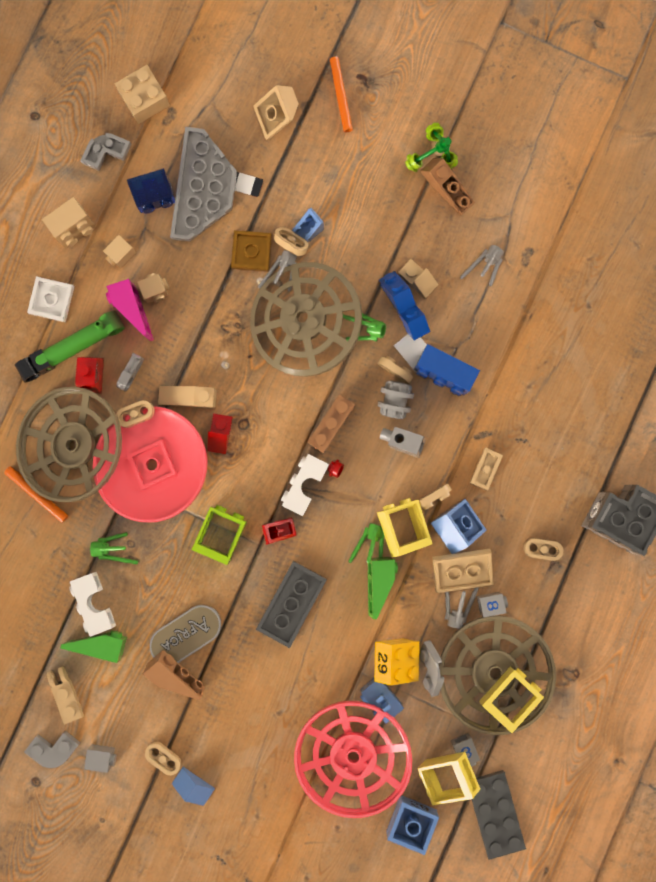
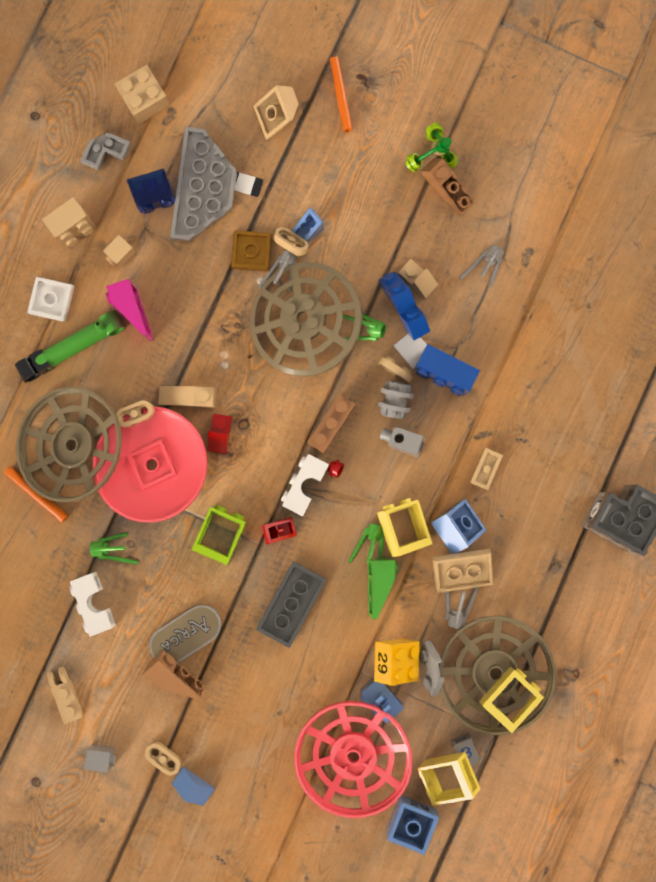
light grey plate [24,731,81,768] -> none
bright green slope [60,631,127,663] -> none
red torso [75,357,104,394] -> none
light grey piece [116,353,144,392] -> none
tan brick [137,273,169,303] -> none
tan plate [419,483,452,511] -> none
dark grey plate [471,770,526,860] -> none
light grey brick [477,592,508,618] -> none
tan plate [523,538,563,561] -> none

